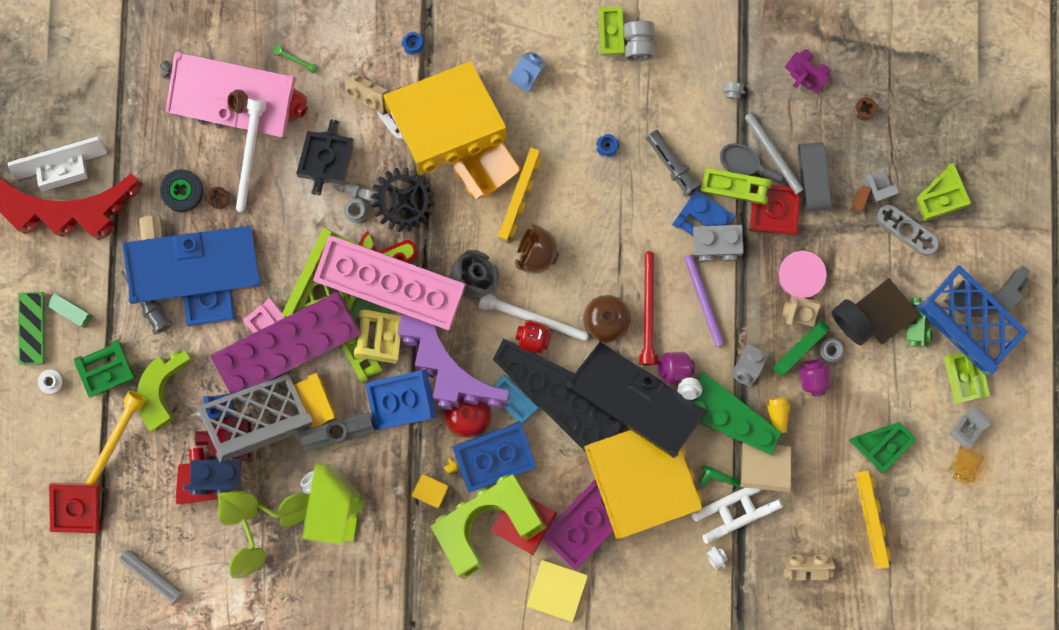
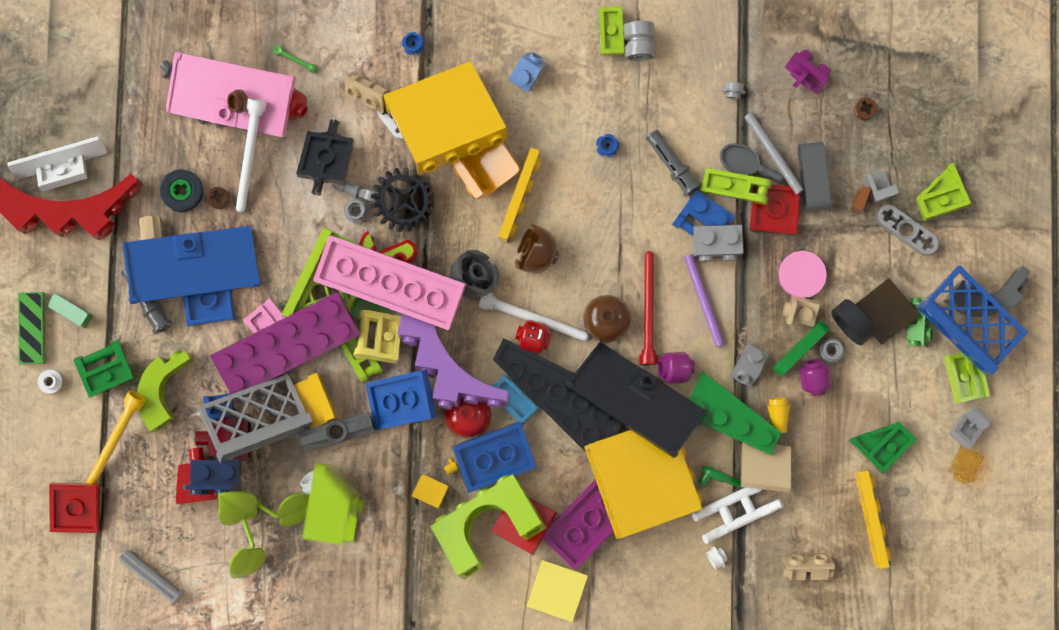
white plate [678,378,702,400] -> none

